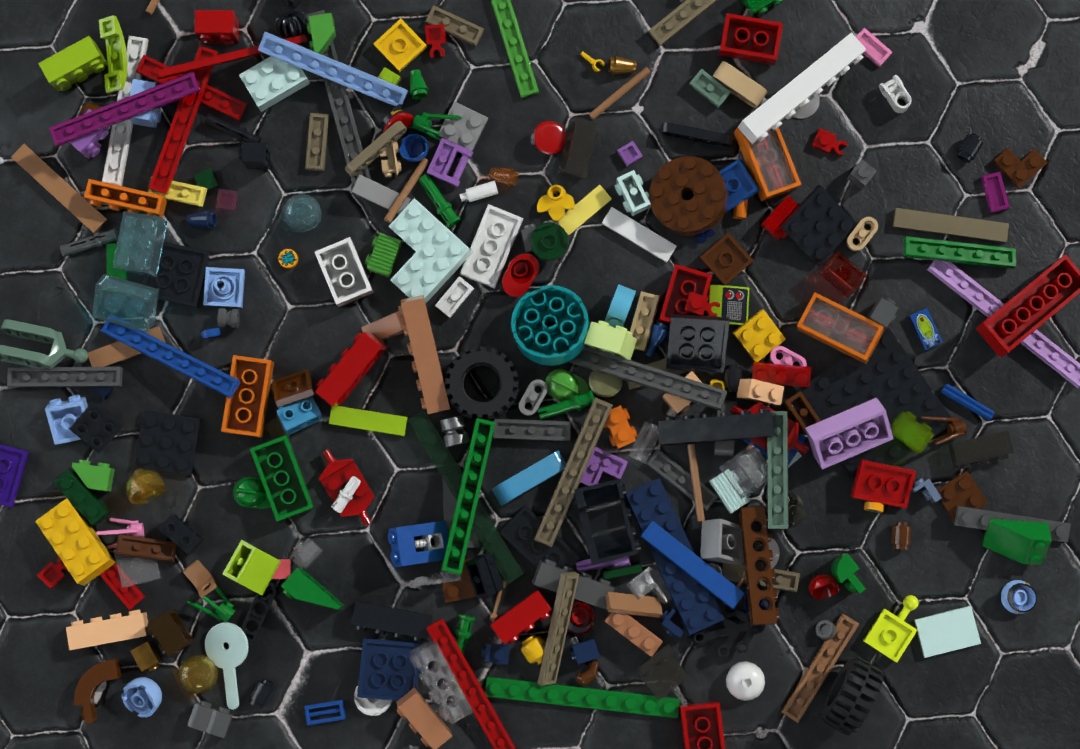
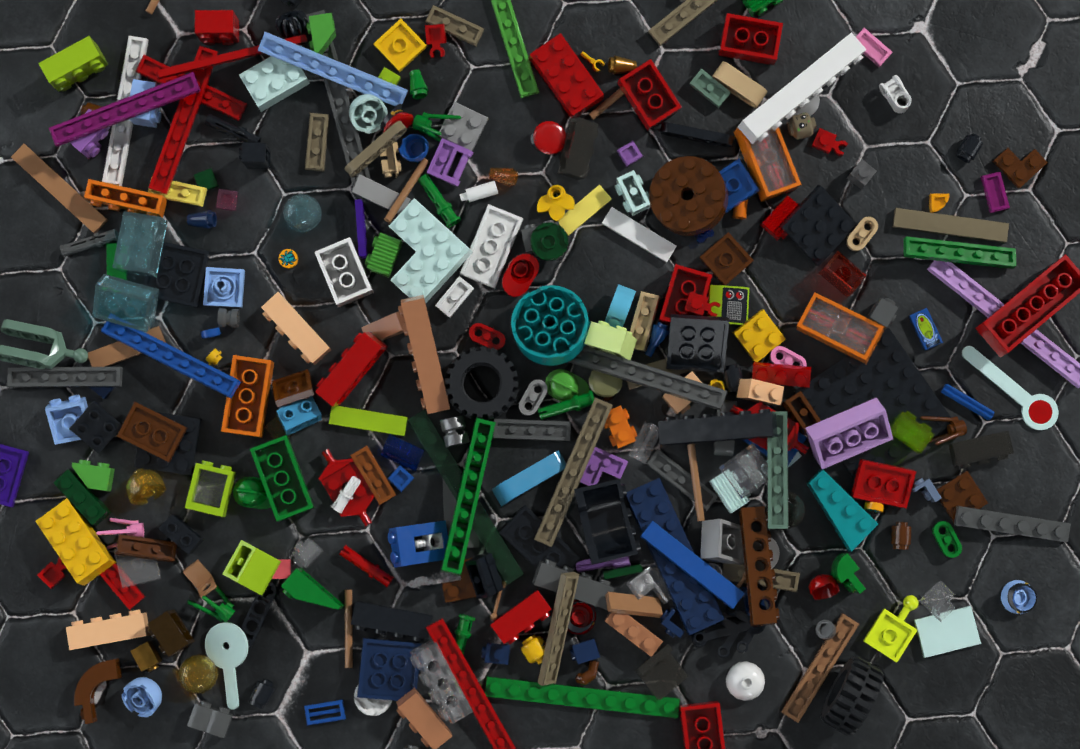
lime slope [99,15,127,94] -> none
green slope [982,519,1051,565] -> none
none -> reddish brown plate [117,402,187,462]
none -> window [185,460,236,517]
none -> yellow plate [205,348,223,365]
none -> light nougat brick [261,292,331,365]
none -> red pin [339,545,394,587]
none -> medium nougat bar [344,590,353,668]
none -> light aqua cylinder [349,94,388,134]
none -> dark orange plate [350,446,396,505]
none -> dark purple tile [355,199,368,259]
none -> clear blue brick [381,434,425,472]
none -> blue tile [388,465,414,492]
none -> red plate [469,323,506,350]
none -> red brick [529,33,604,121]
none -> red brick [617,59,682,131]
none -> dark tan head [787,112,816,140]
none -> teal wedge [806,469,878,552]
none -> clear brick [920,581,955,622]
none -> light orange tile [929,194,949,213]
none -> green plate [932,521,962,558]
none -> light aqua piece [962,346,1059,430]

